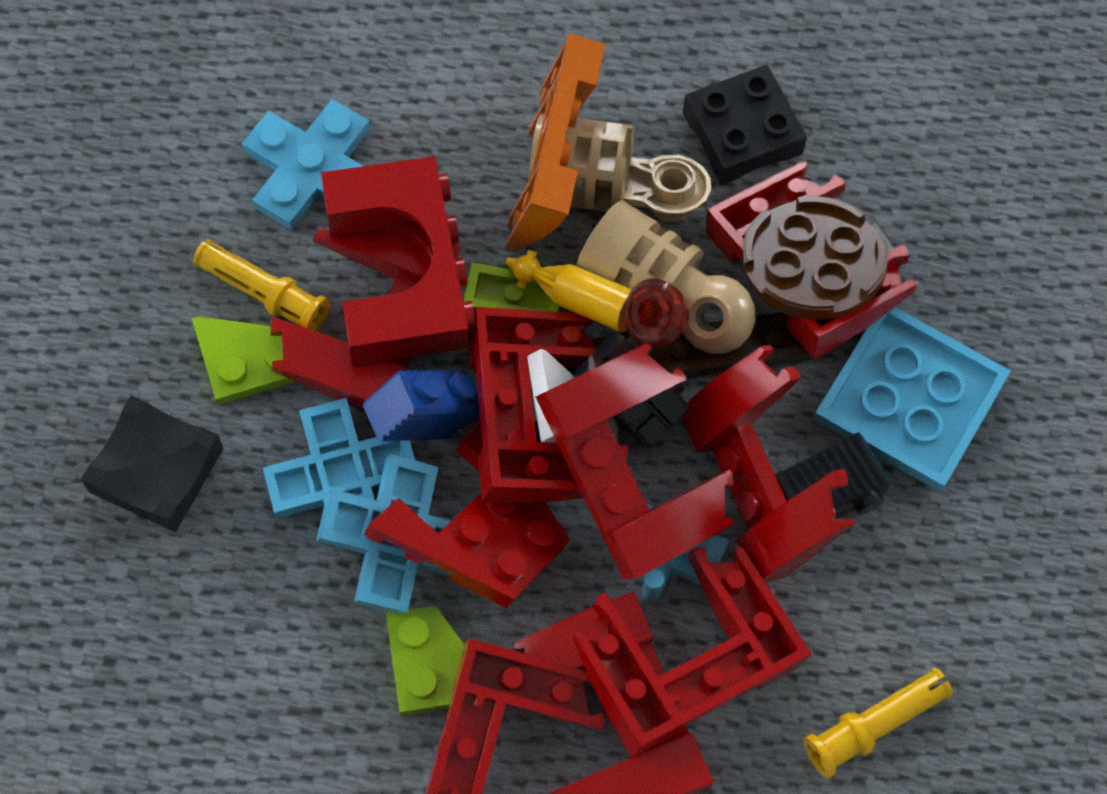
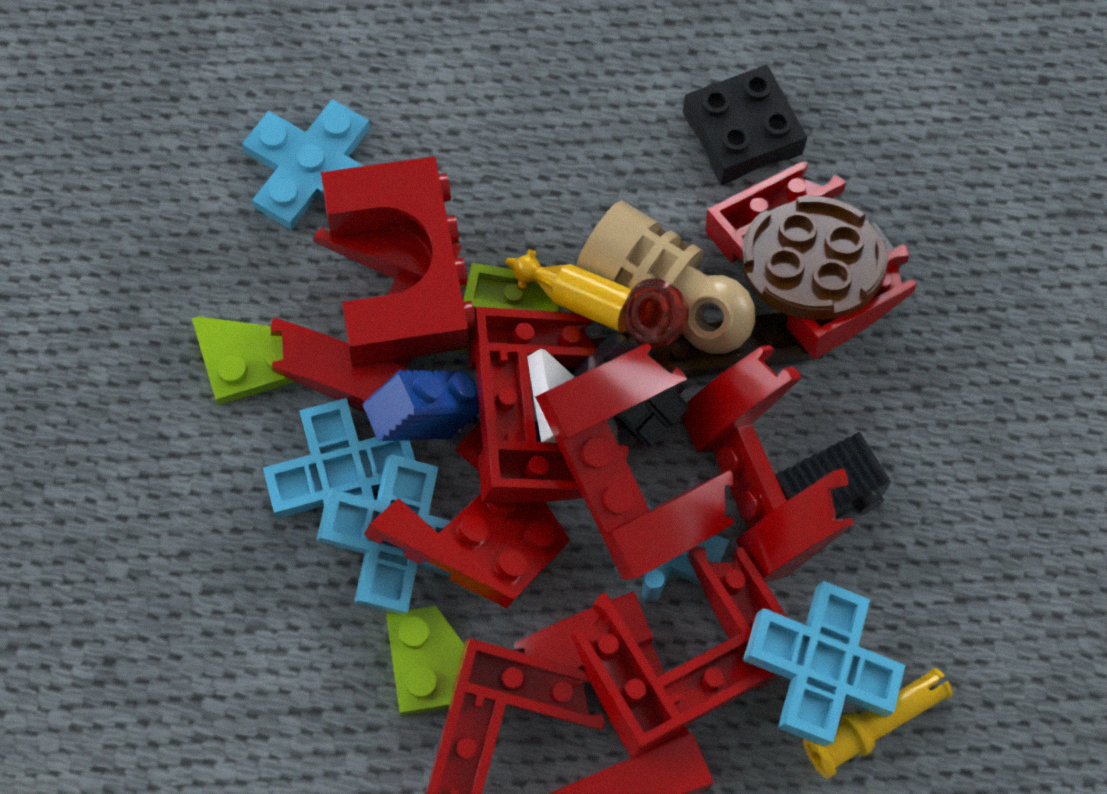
black brick [81,395,224,533] -> none
yellow pin [193,239,331,331] -> none
orange wedge [504,33,606,251] -> none
tan cylinder [528,113,712,222] -> none
medium azure plate [812,307,1011,493] -> none
none -> medium azure plate [743,581,905,747]

